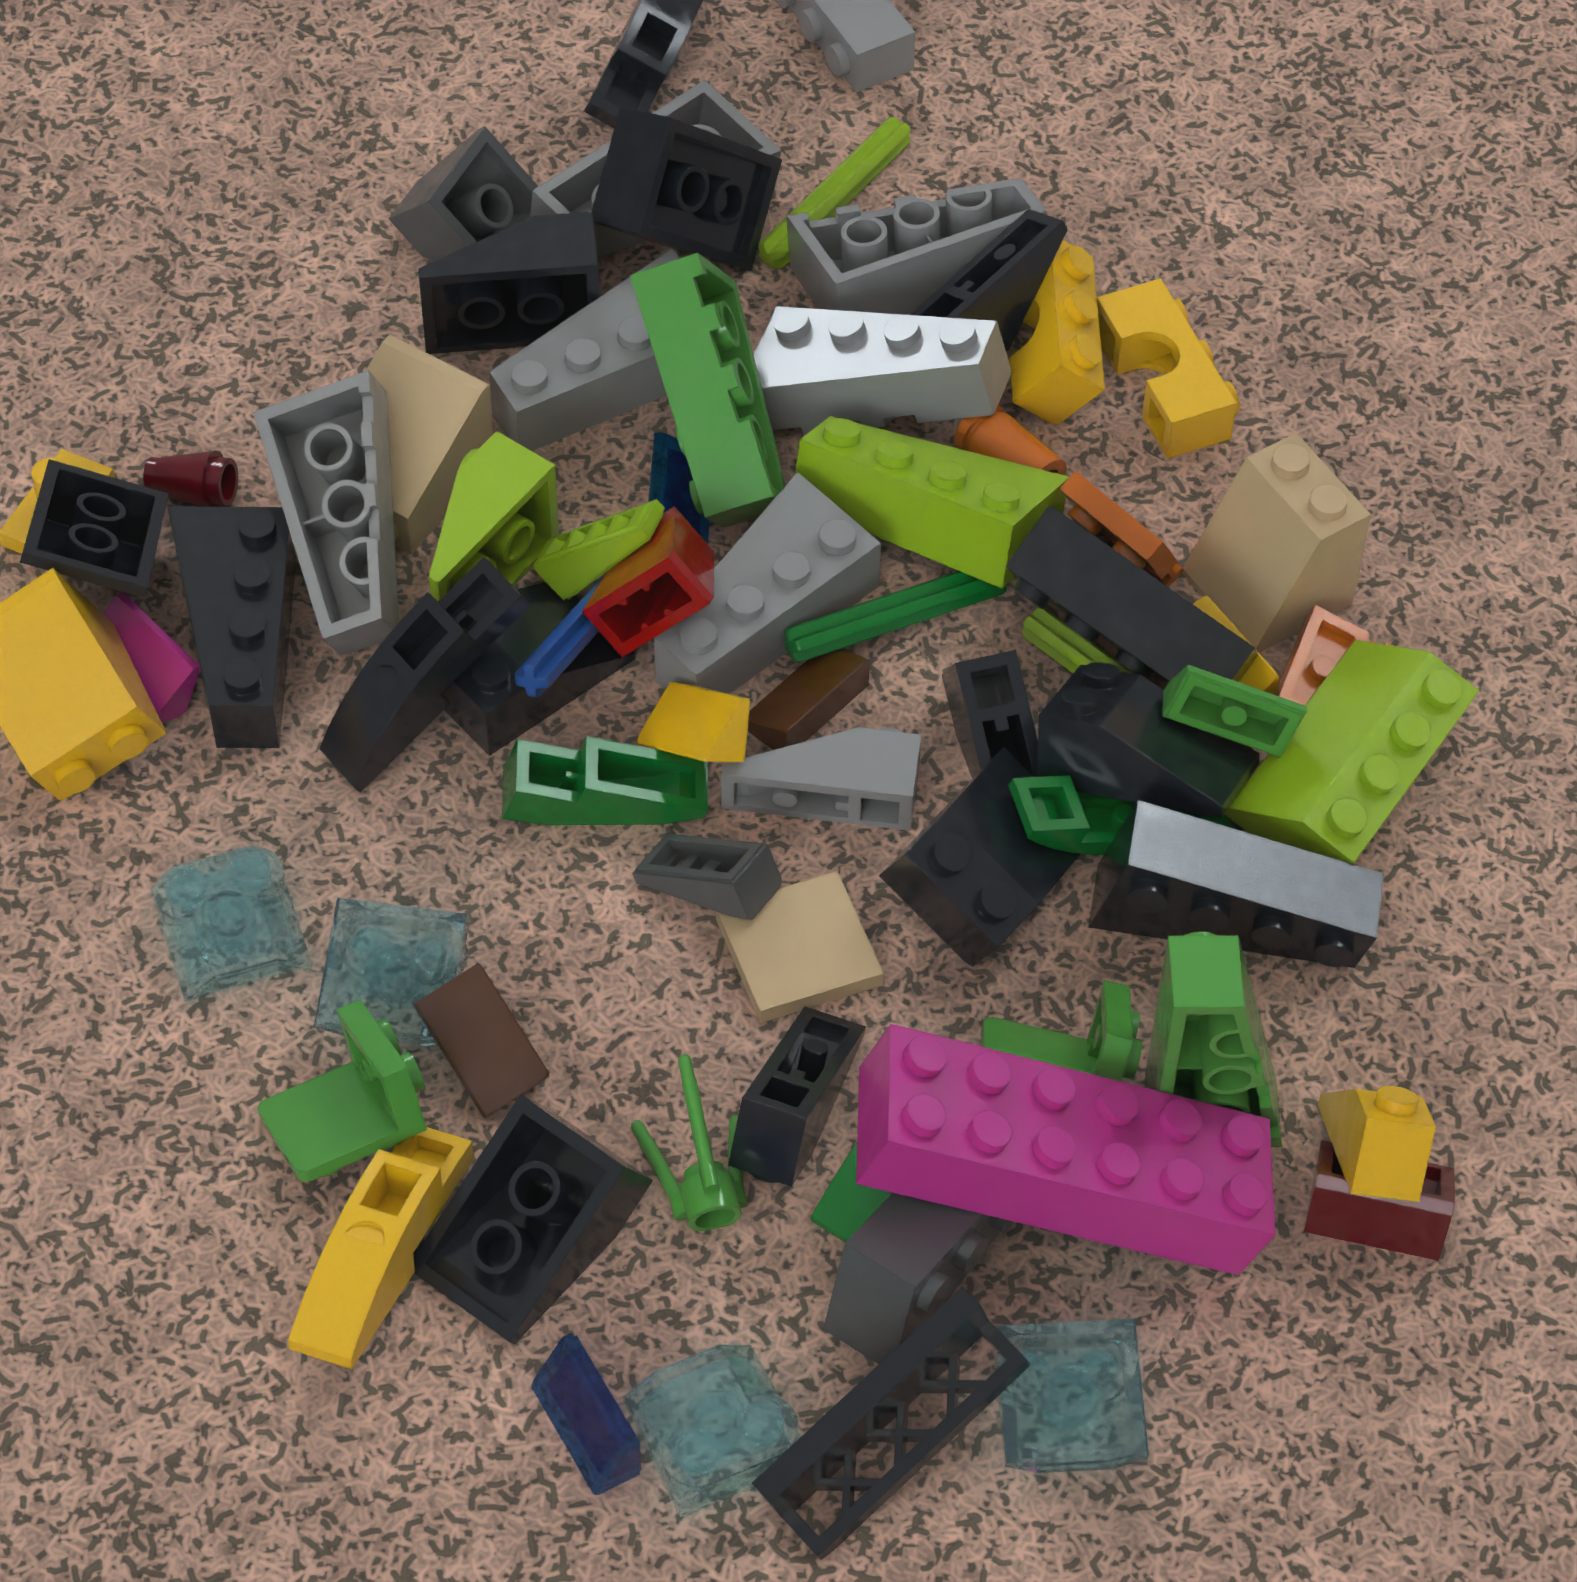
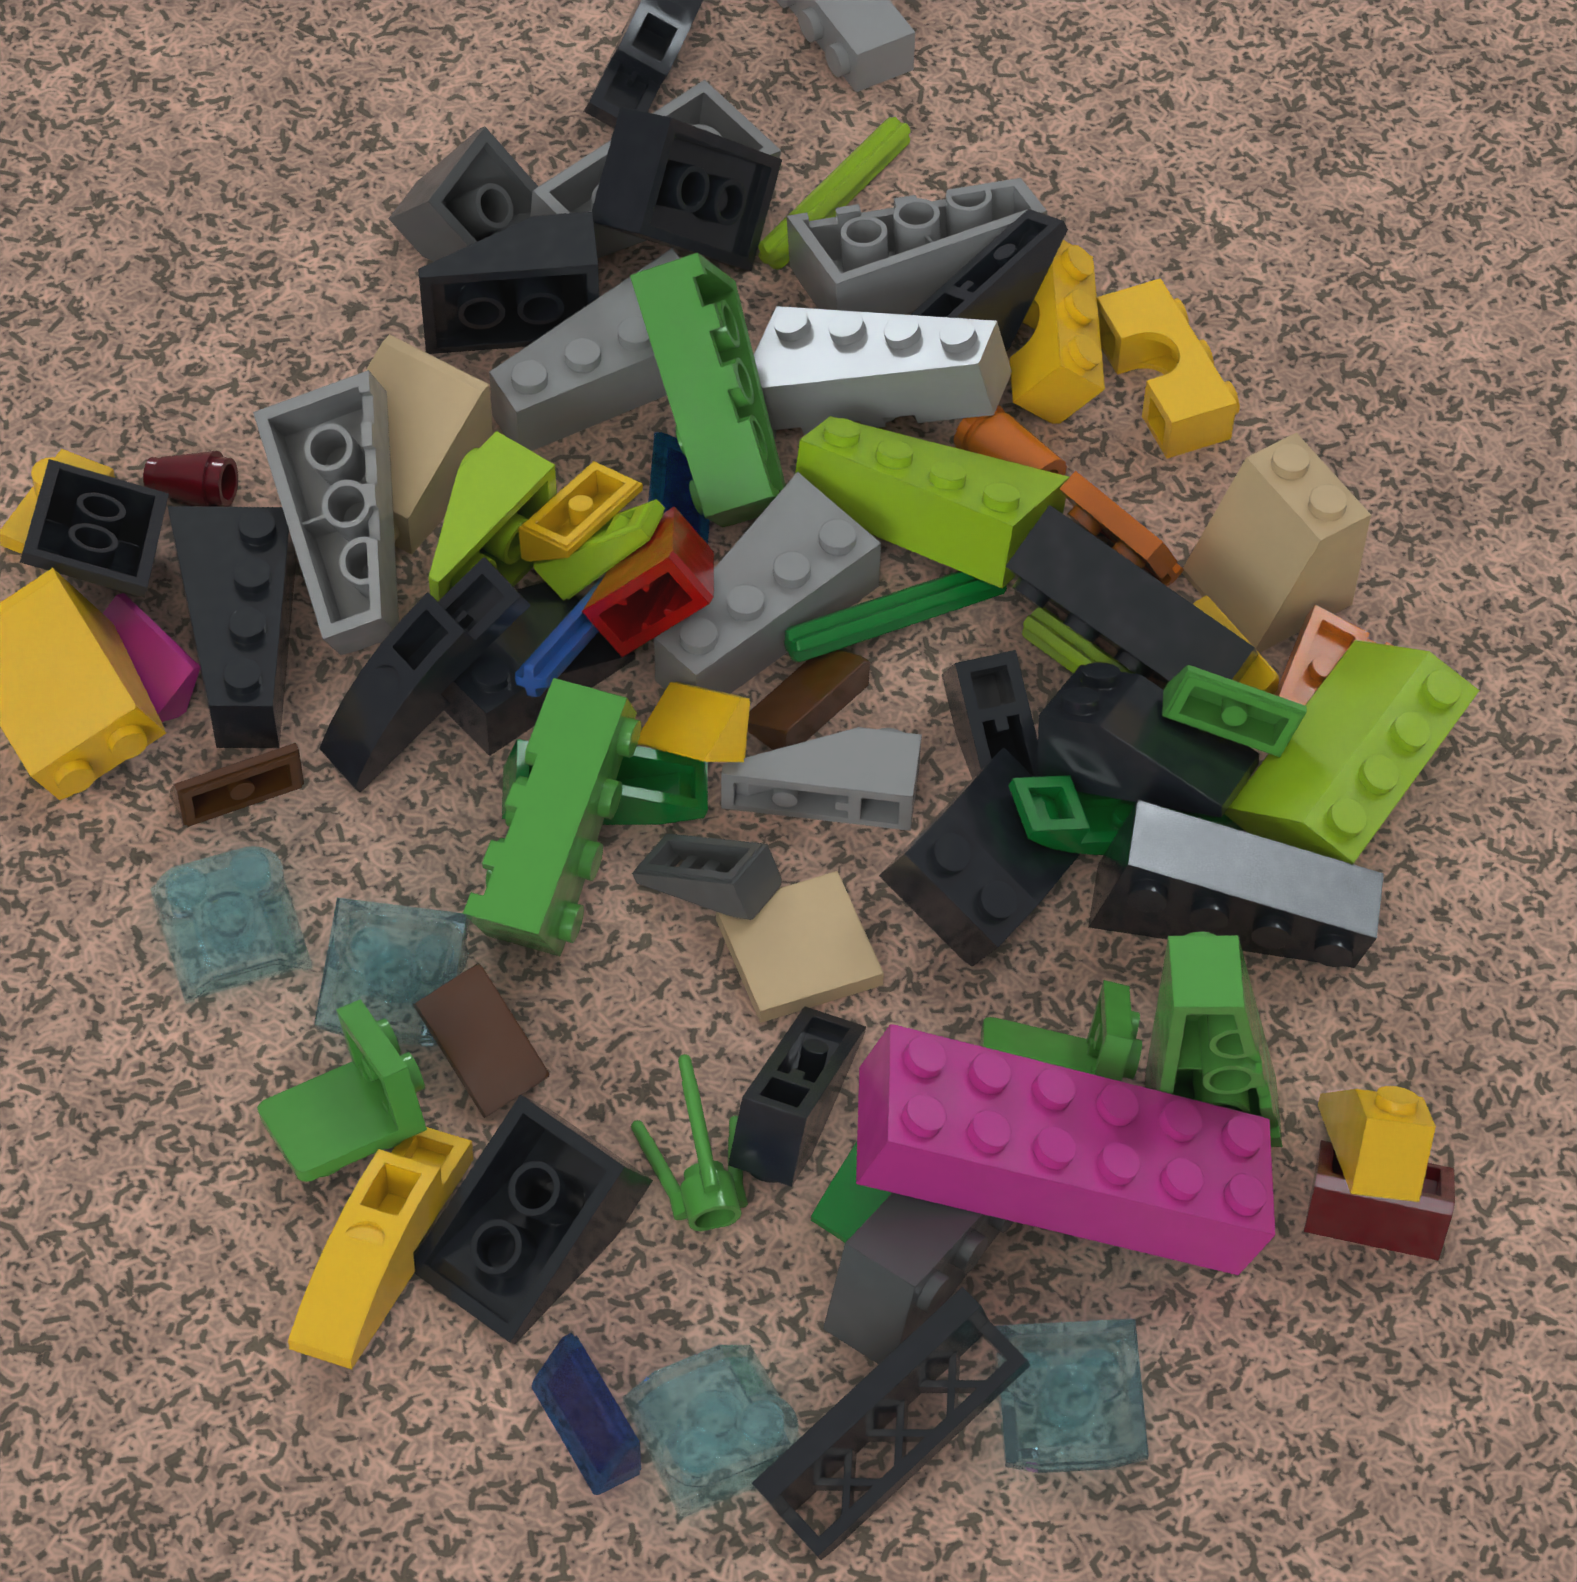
none -> reddish brown slope [170,743,304,827]
none -> bright green wedge [463,678,641,957]
none -> yellow slope [518,461,643,562]

